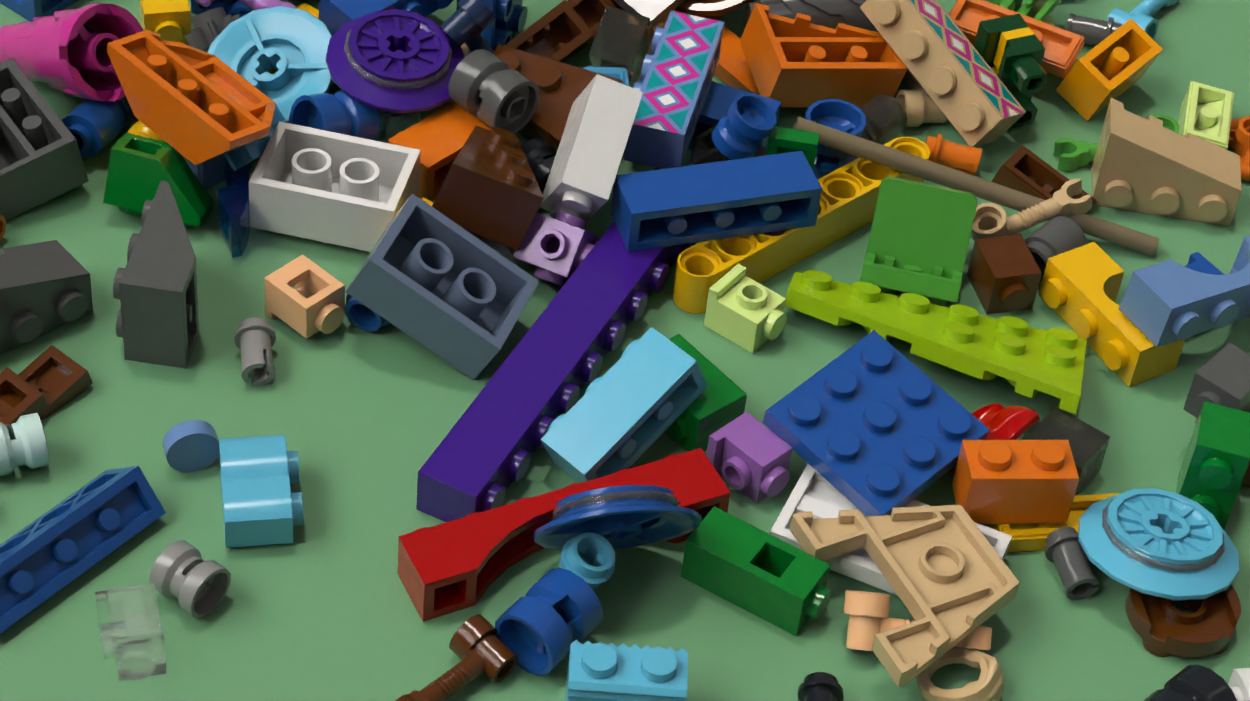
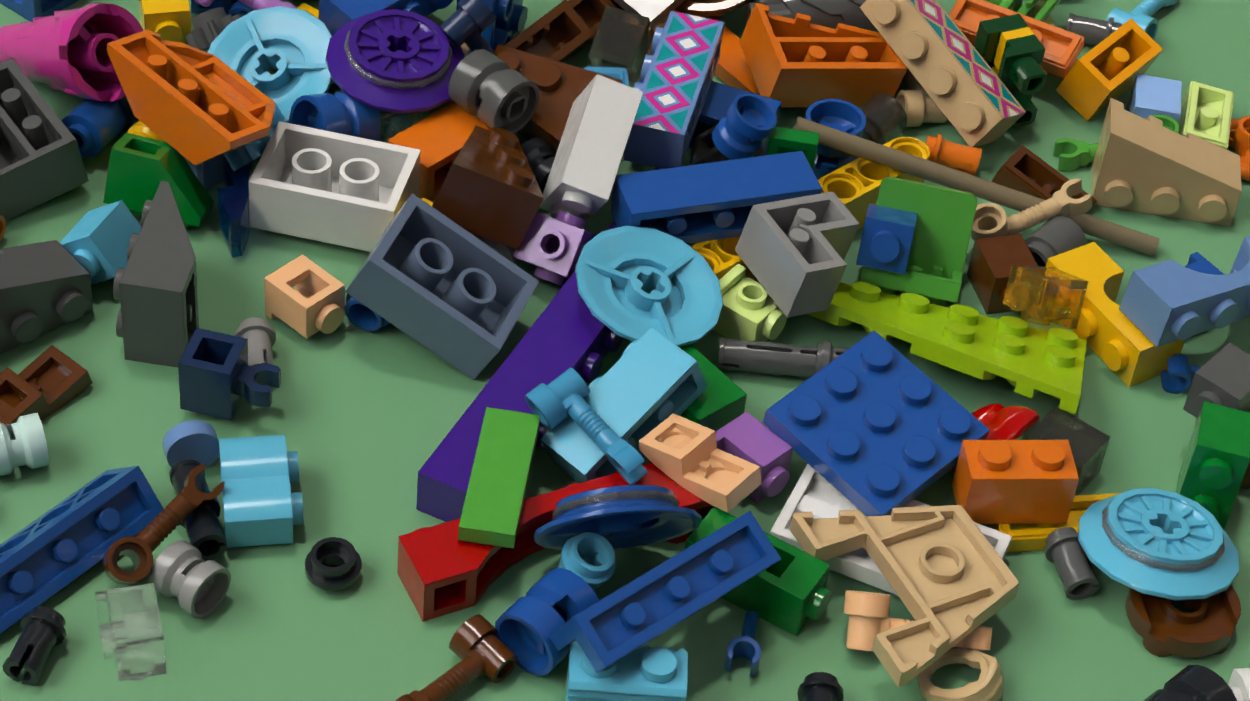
none -> black pin [2,606,66,685]
none -> medium azure brick [60,200,142,284]
none -> reddish brown brick [104,464,225,585]
none -> black pin [169,460,227,561]
none -> dark blue brick [178,328,281,420]
none -> black plate [305,537,362,591]
none -> bright green tile [458,407,540,549]
none -> dark azure brick [524,367,648,485]
none -> blue fence [549,511,781,674]
none -> medium azure piece [575,225,723,347]
none -> light nougat slope [639,413,762,513]
none -> dark grey pin [717,337,849,378]
none -> blue hand [725,611,761,676]
none -> light grey brick [735,191,860,318]
none -> blue brick [856,203,918,274]
none -> clear yellow brick [1003,265,1089,329]
none -> light blue brick [1127,74,1182,123]
none -> blue hand [1160,354,1201,394]

